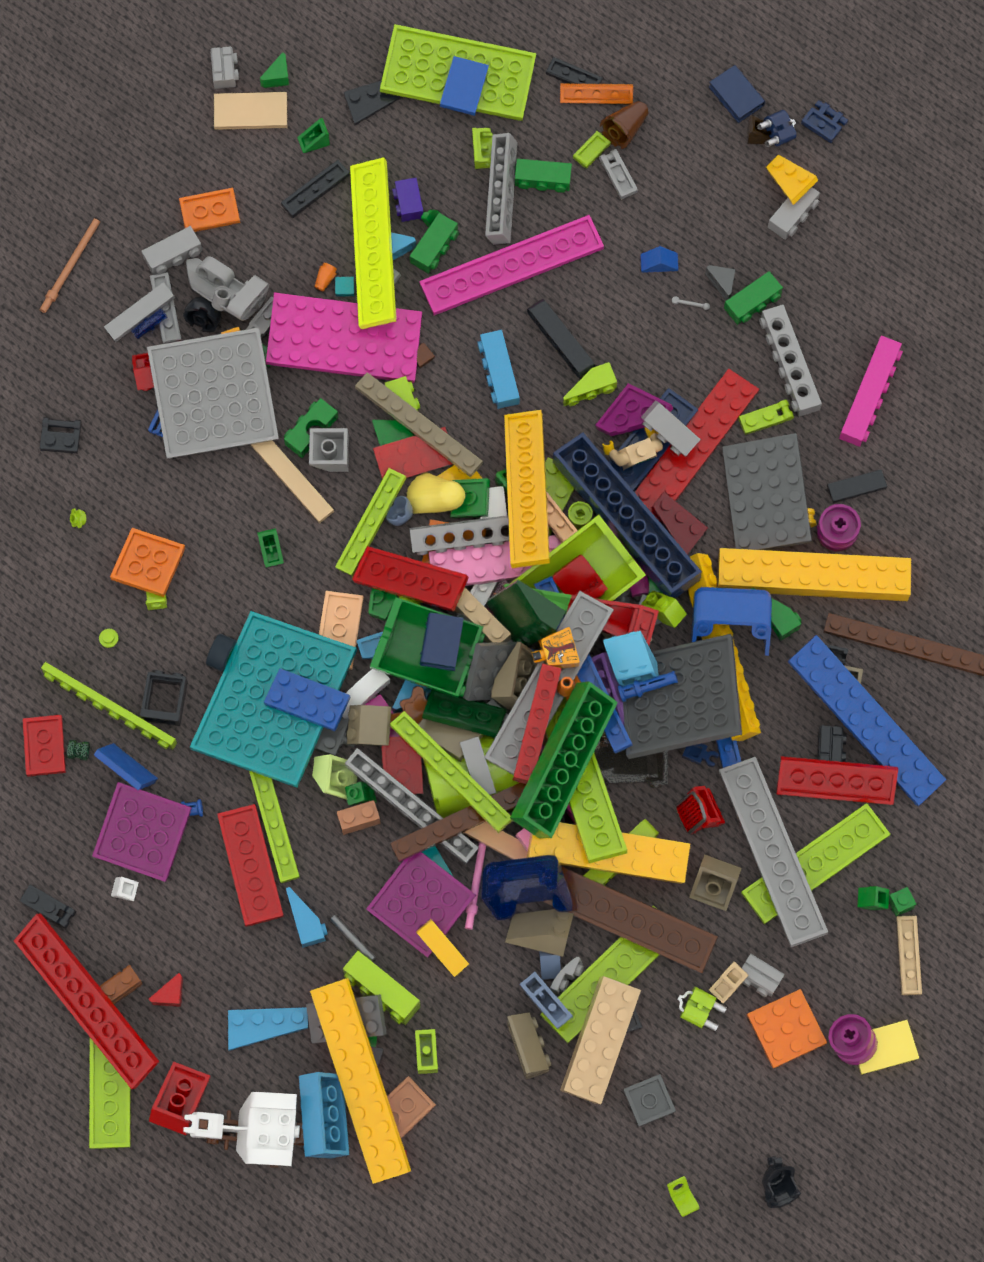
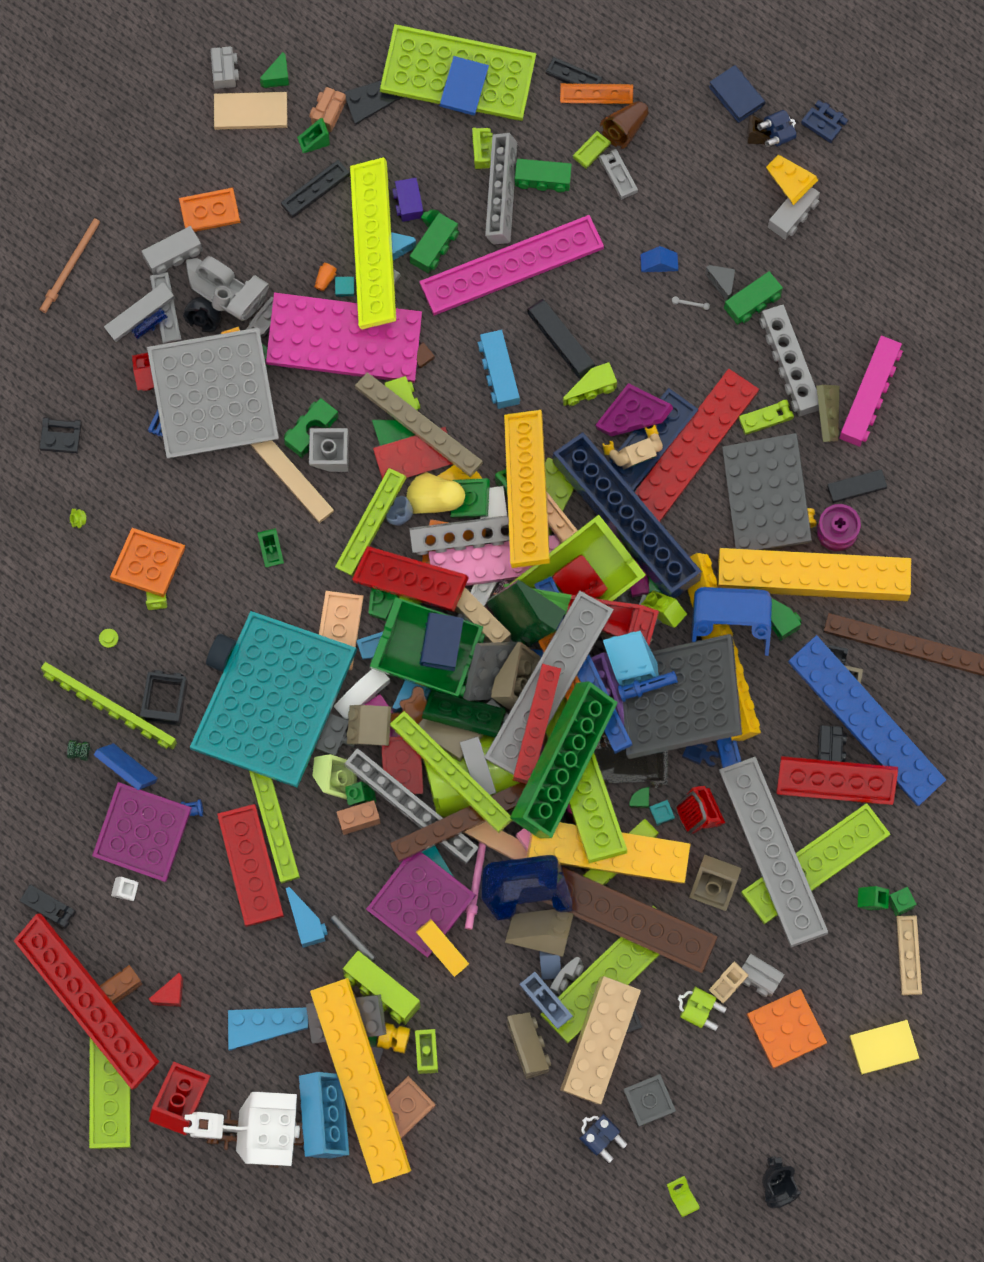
red plate [23,715,66,777] -> none
blue plate [264,668,351,731] -> none
light orange torso [531,627,580,669] -> none
orange cone [557,677,576,697] -> none
lime wheel [568,501,593,530] -> none
light grey brick [641,400,701,456] -> none
dark red wing [651,492,708,555] -> none
magenta wheel [828,1014,878,1065] -> none
none -> nougat brick [309,87,346,132]
none -> yellow wheel [377,1022,410,1054]
none -> dark blue piece [579,1114,627,1163]
none -> green tile [629,787,649,808]
none -> teal tile [649,800,675,826]
none -> olive wing [816,385,840,442]

